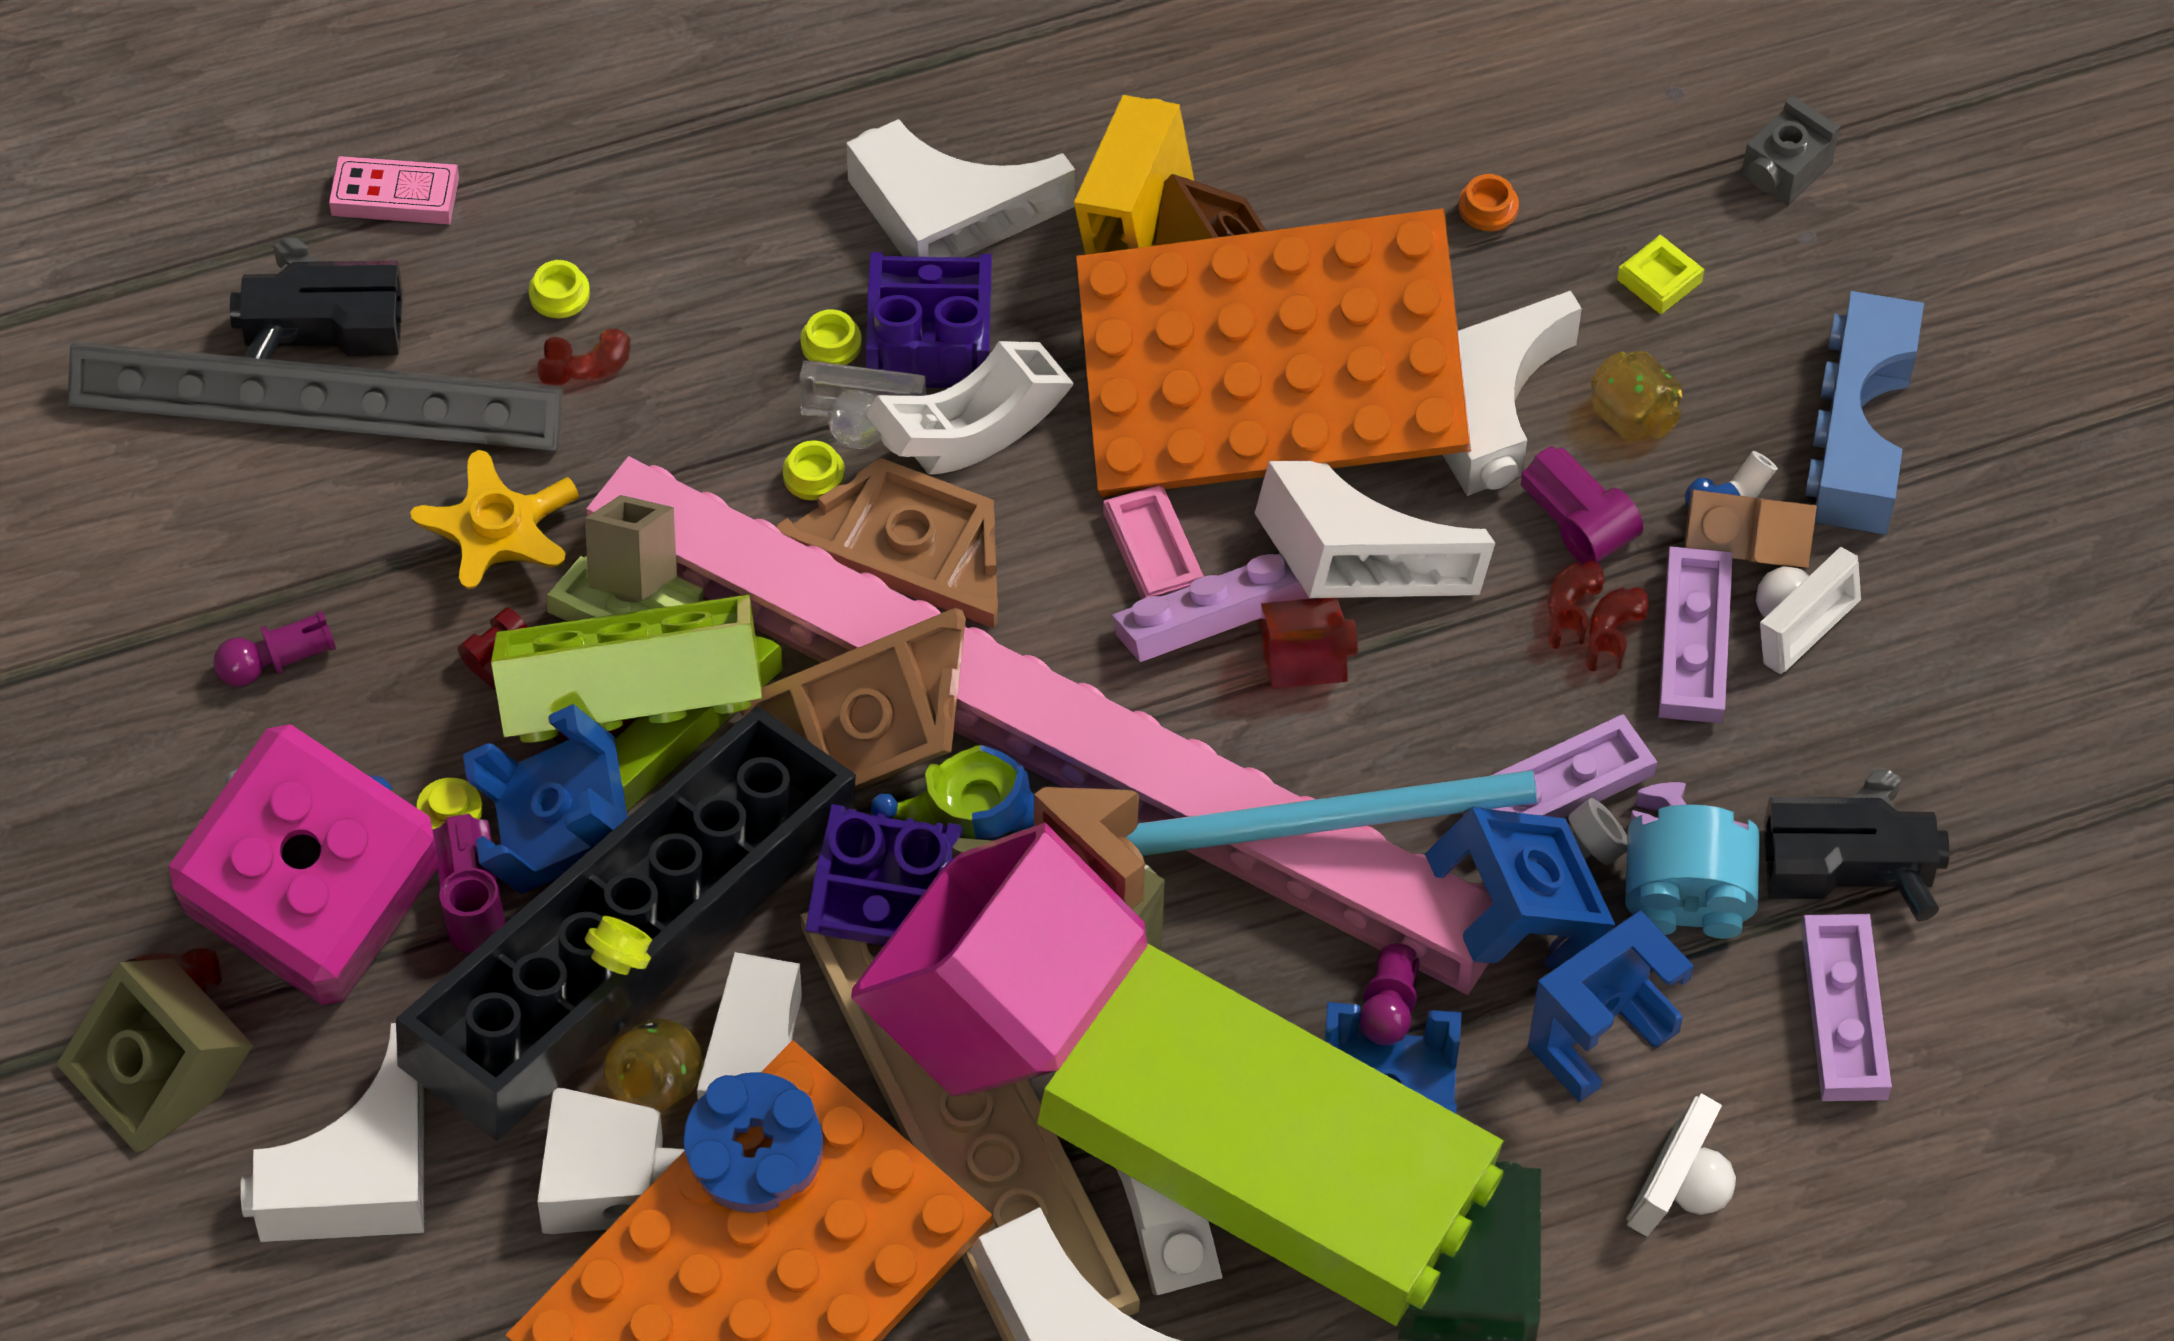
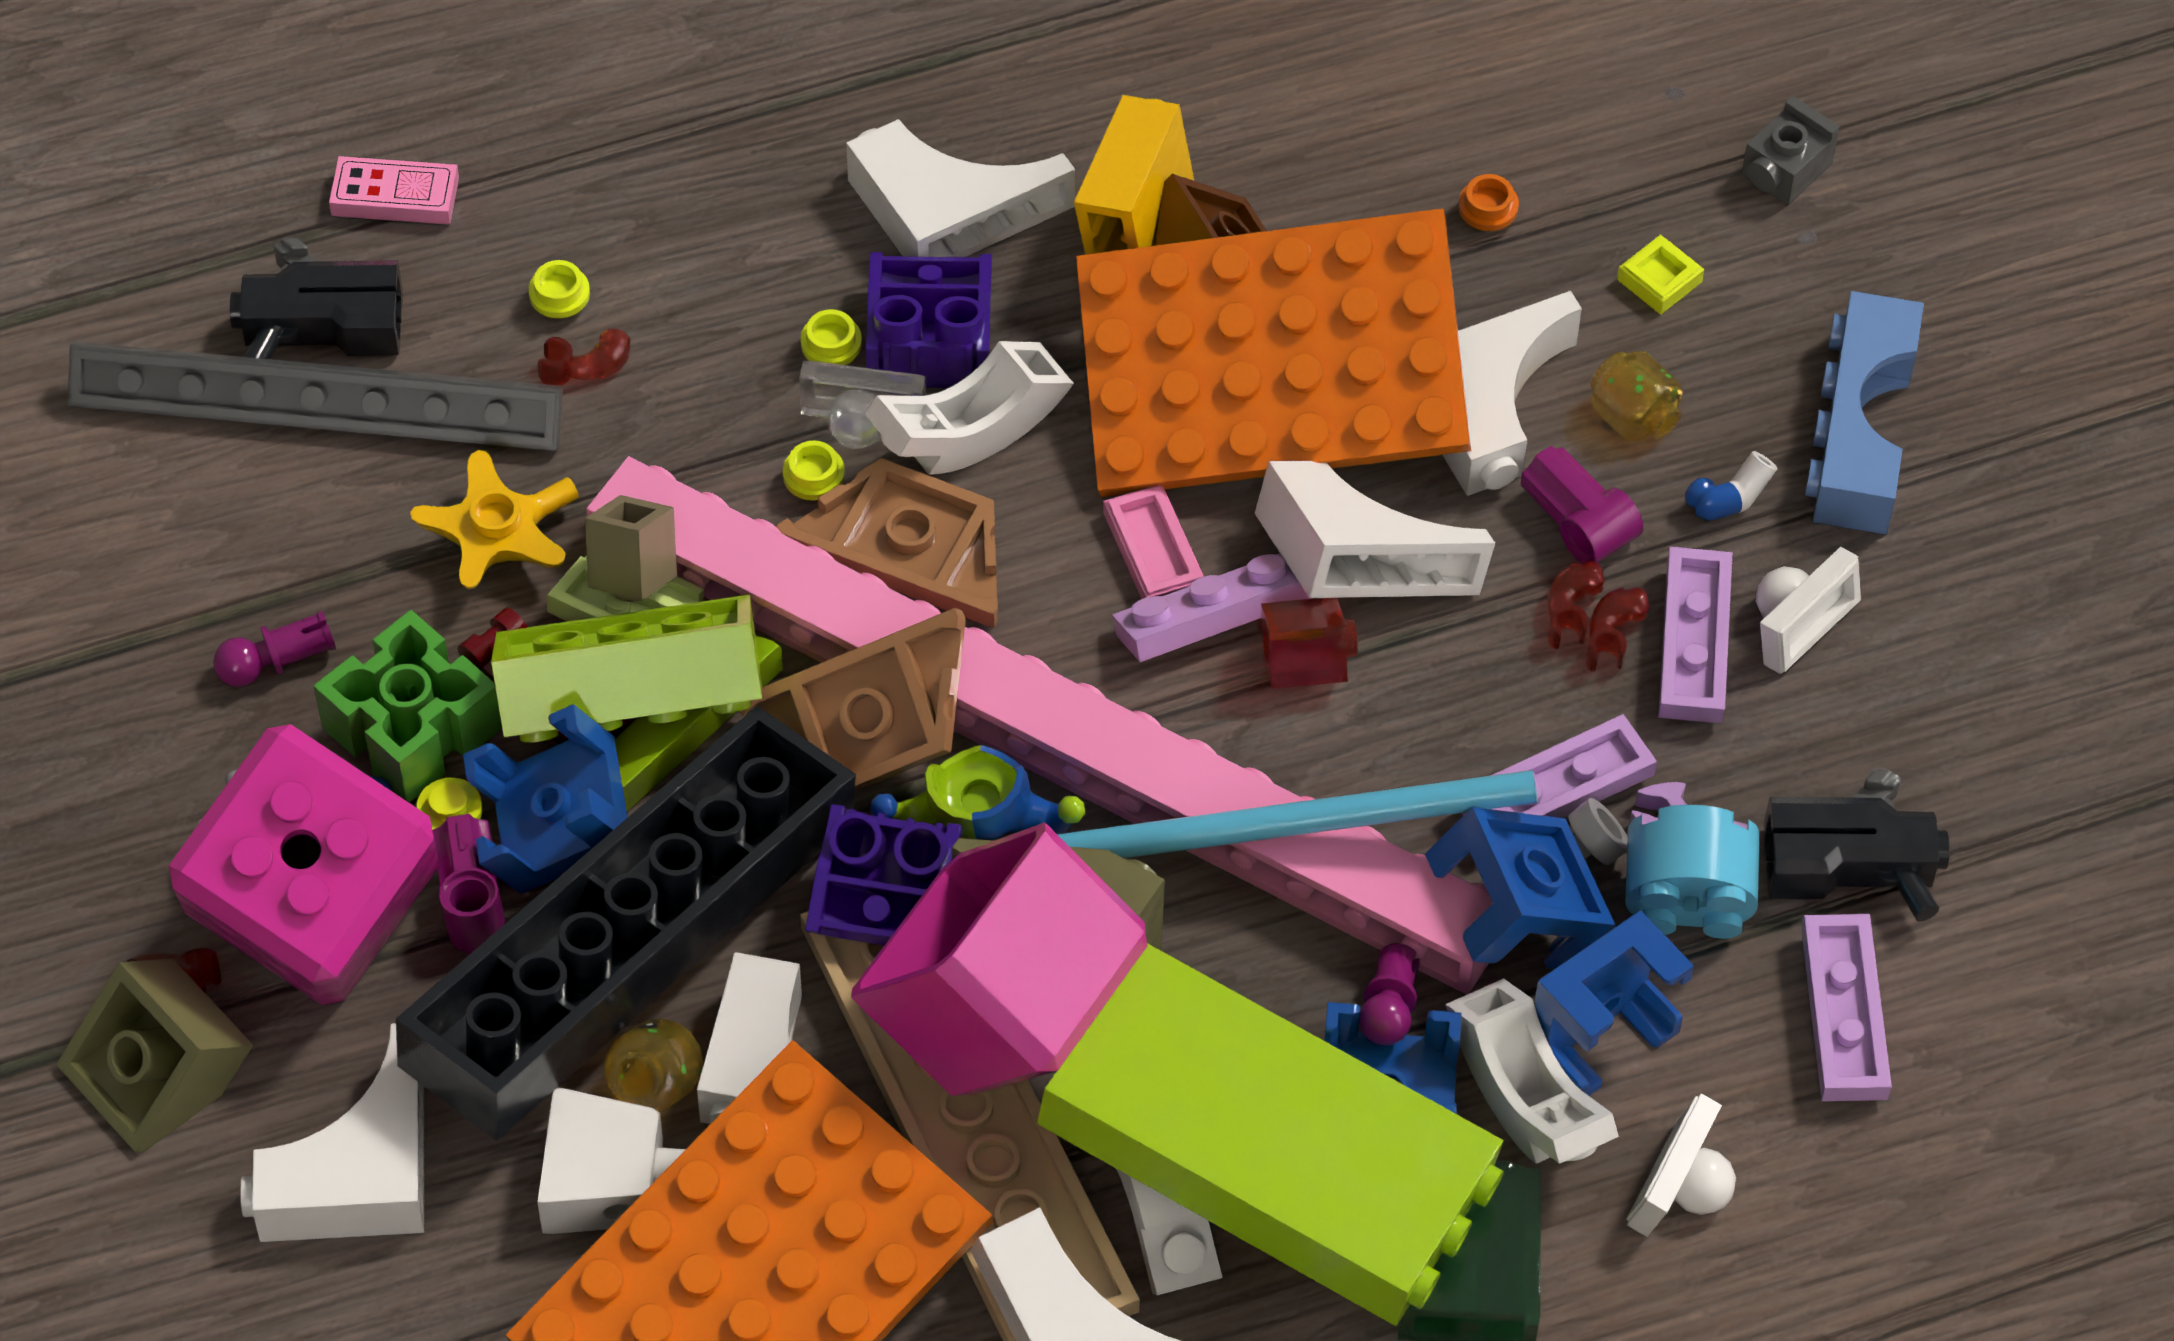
neon yellow plate [585,916,652,975] -> none
blue plate [684,1072,824,1213] -> none
medium nougat slope [1034,787,1145,909] -> none
medium nougat slope [1683,489,1817,568] -> none
none -> bright green brick [313,610,502,803]
none -> white arch [1446,978,1619,1164]

